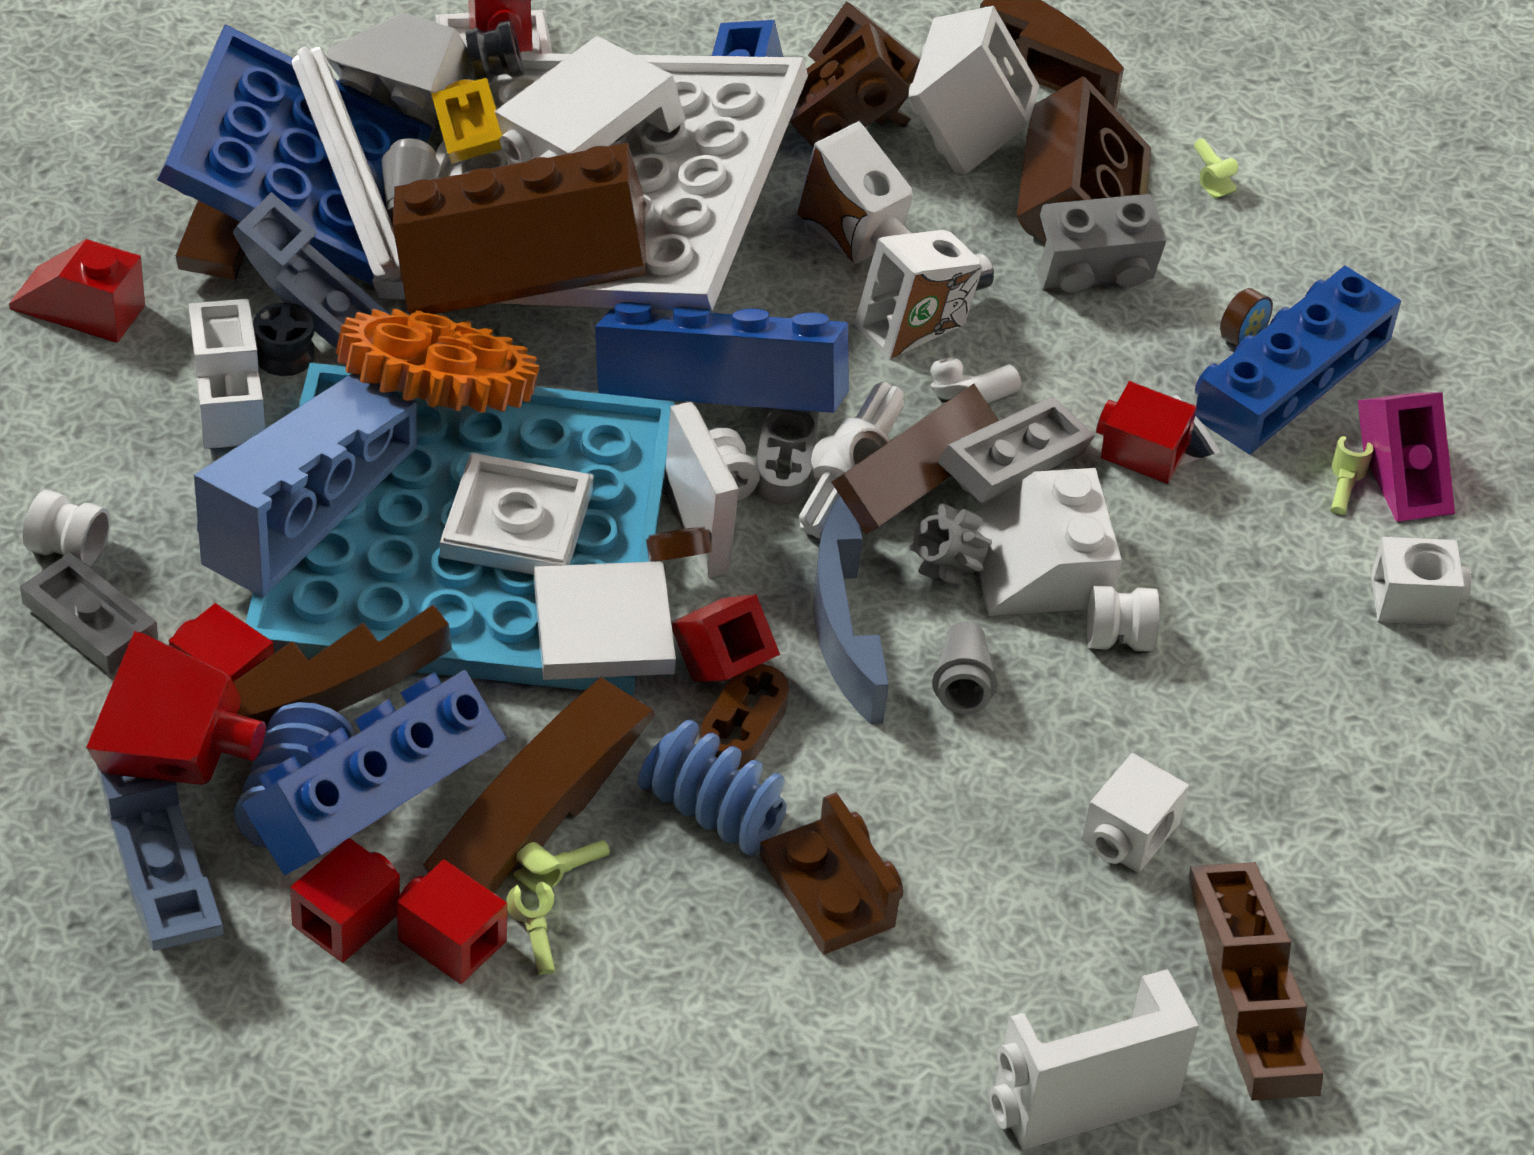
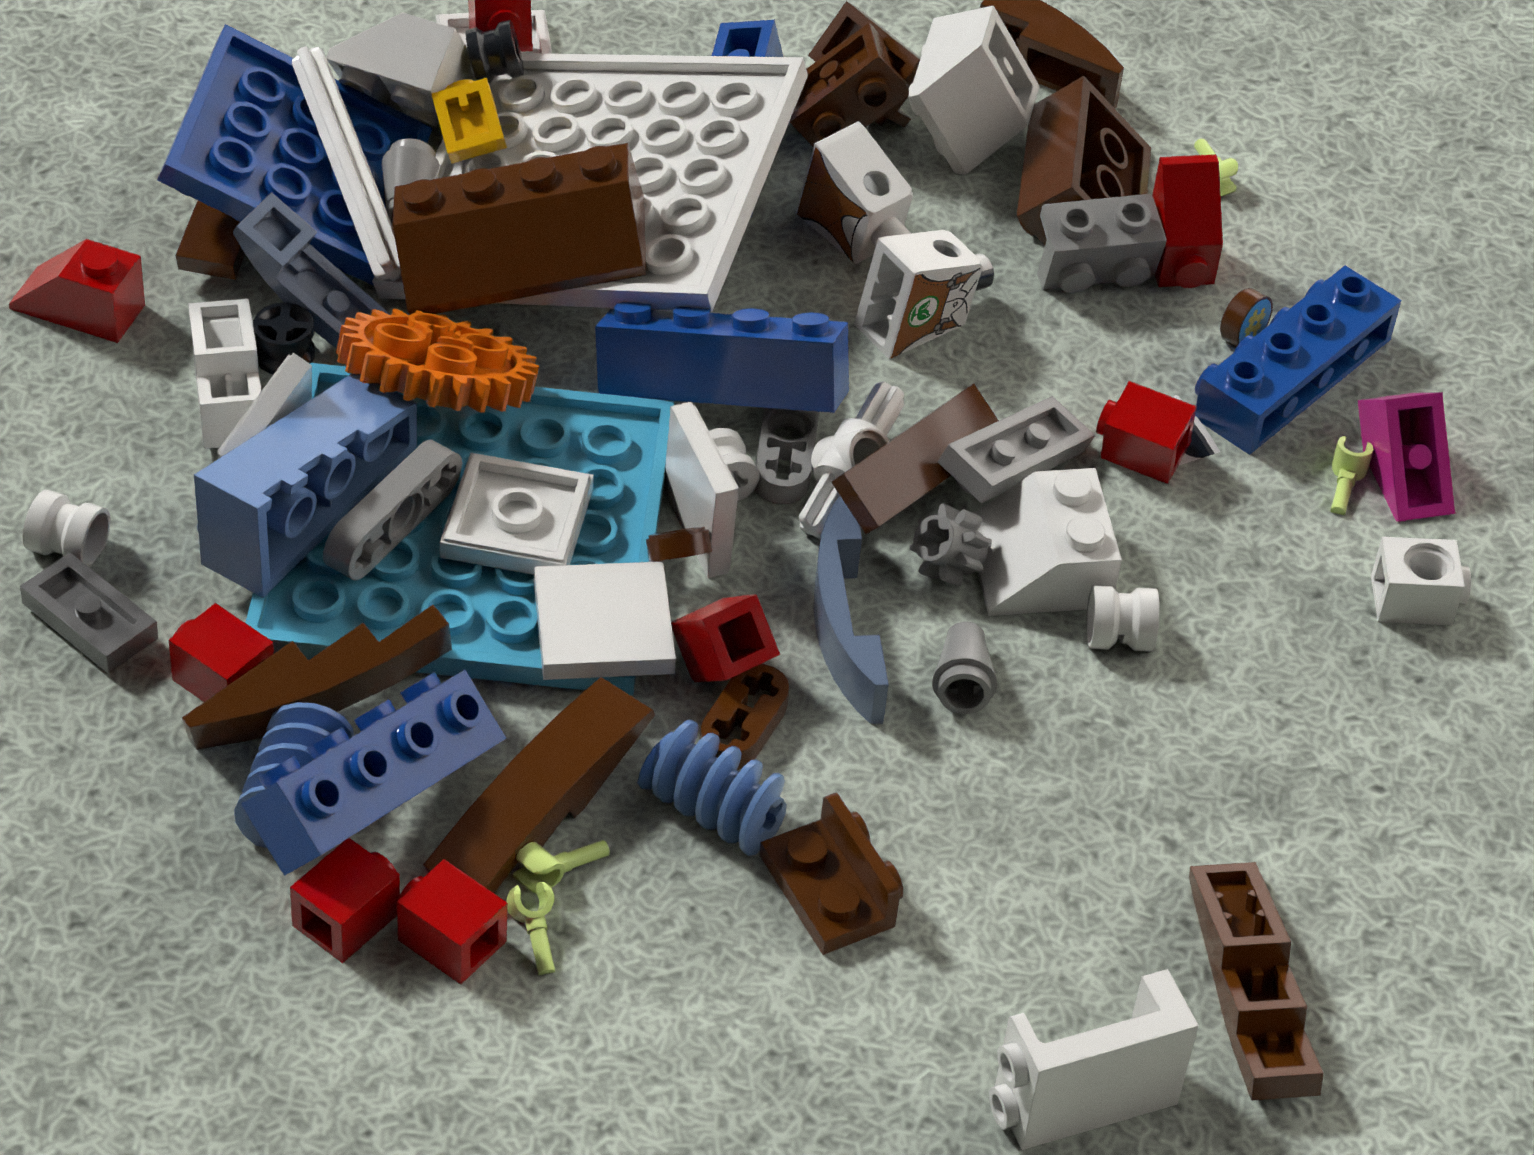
red torso [86,631,266,785] -> none
sand blue slope [96,765,224,951] -> none
white panel [494,36,686,164] -> none
white arm [930,357,1021,403] -> none
white brick [1082,753,1189,873] -> none
none -> white tile [217,353,312,459]
none -> light grey beam [323,440,462,580]
none -> red slope [1152,154,1223,288]

